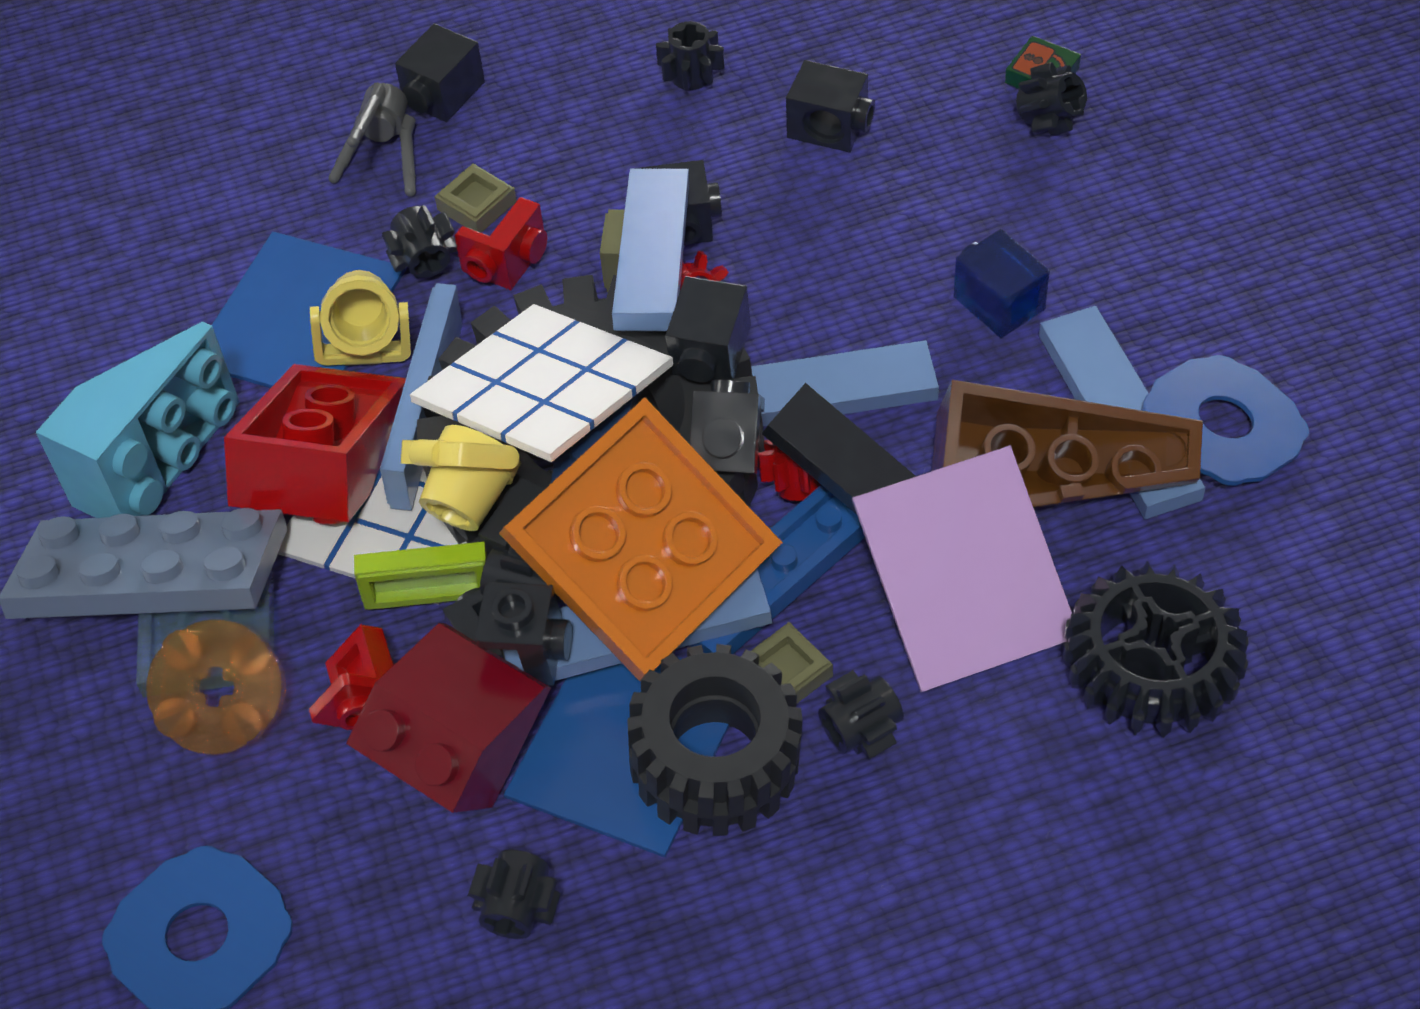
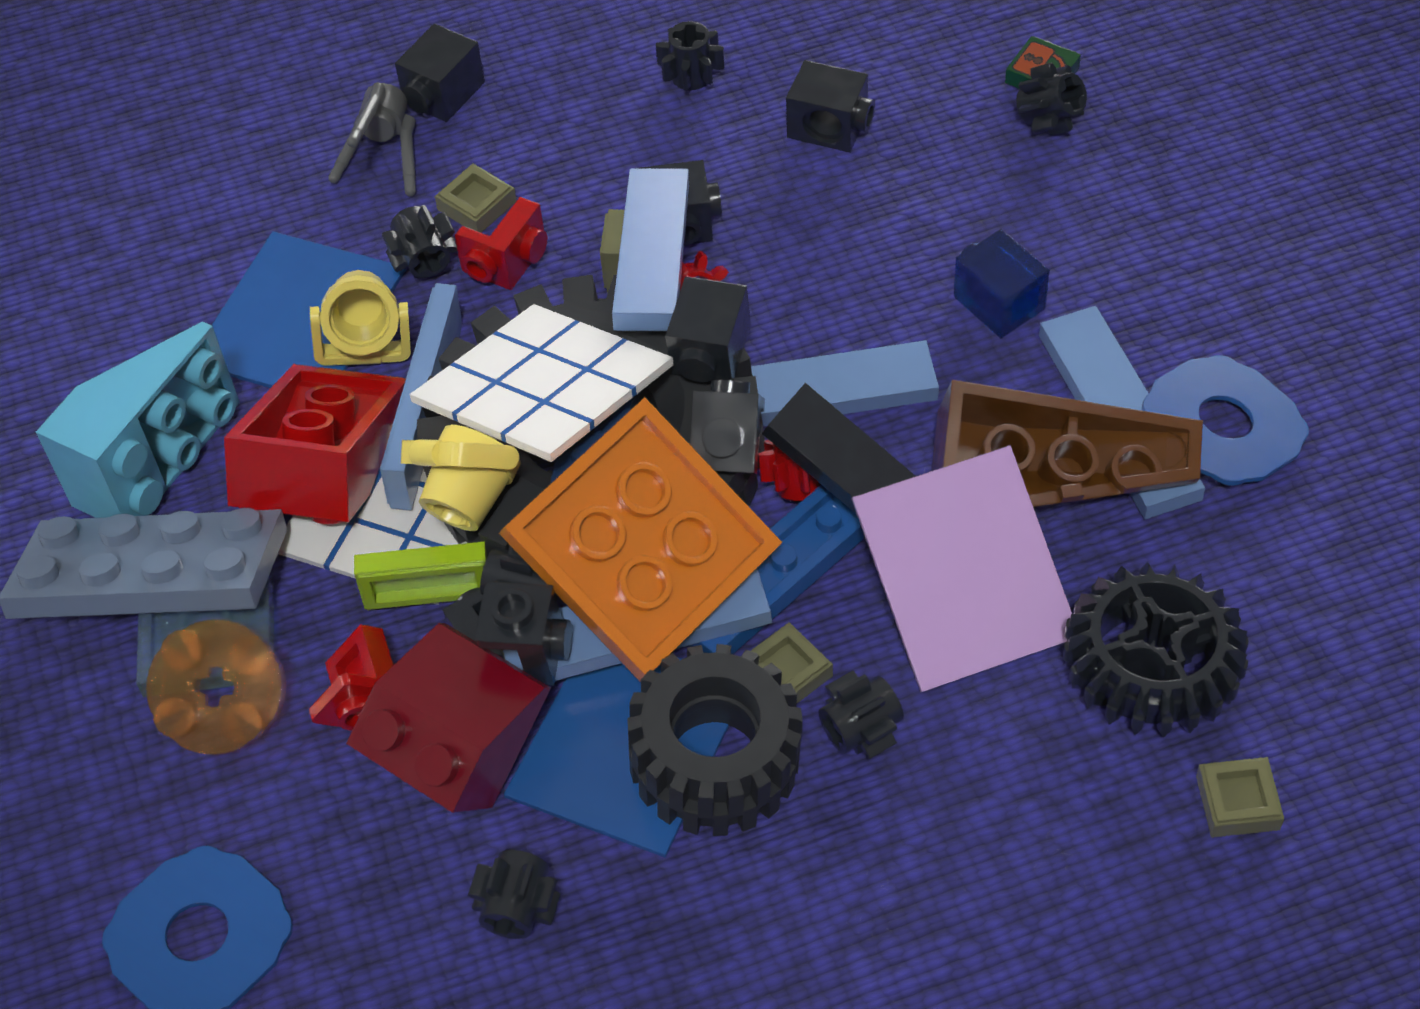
none -> olive tile [1196,757,1284,838]

